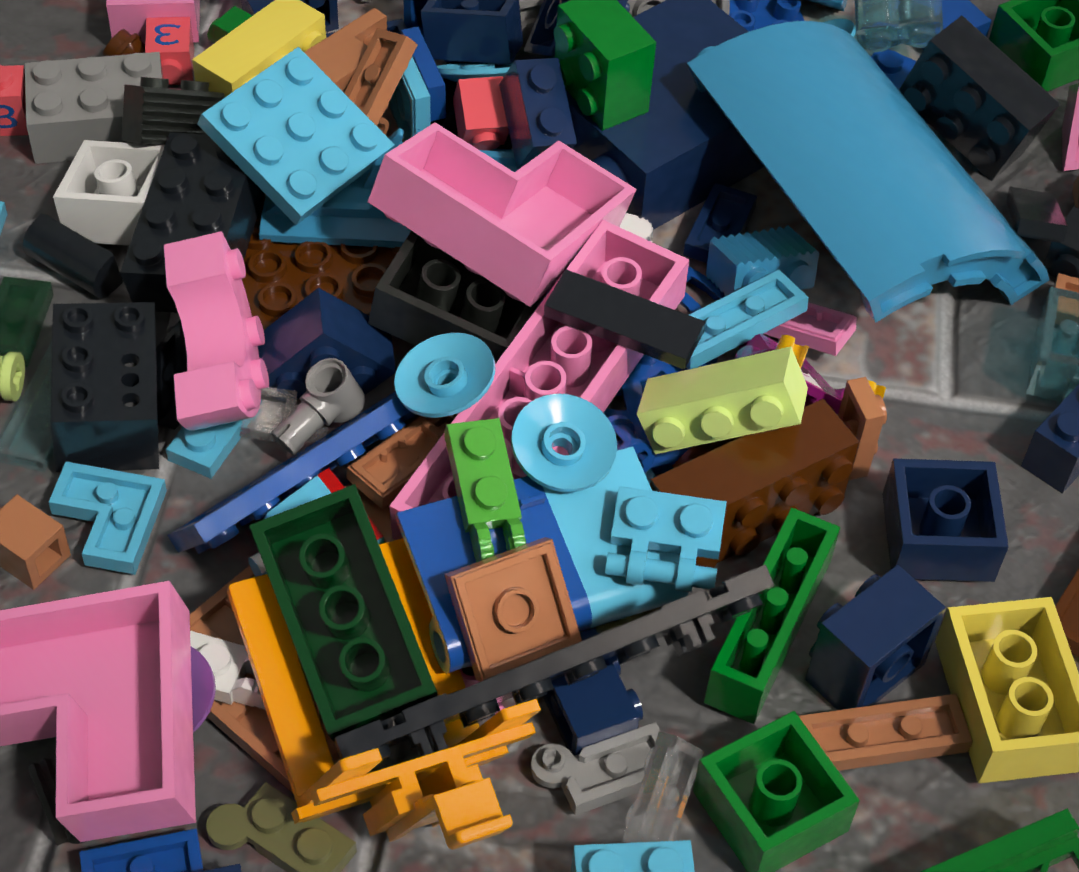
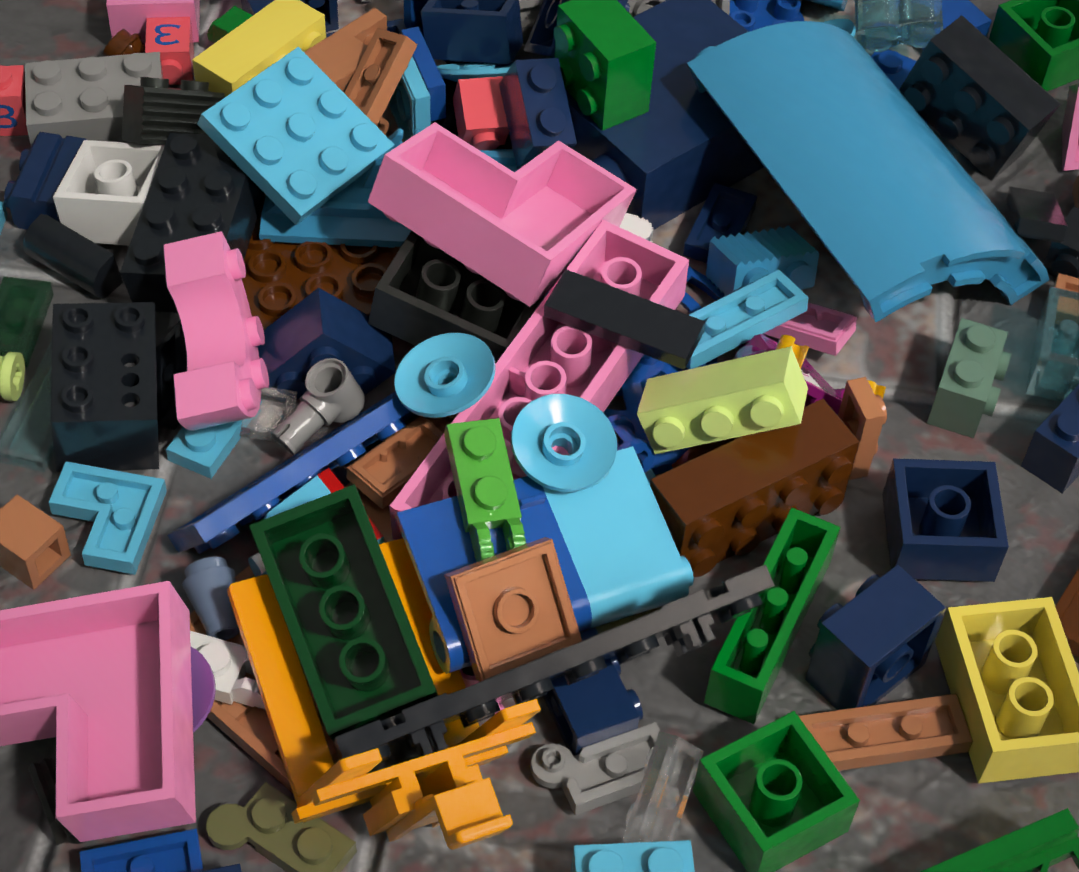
medium azure plate [605,486,727,593] -> none
none -> dark blue brick [4,132,87,230]
none -> sand blue cone [182,557,240,641]
none -> sand green brick [927,318,1012,438]

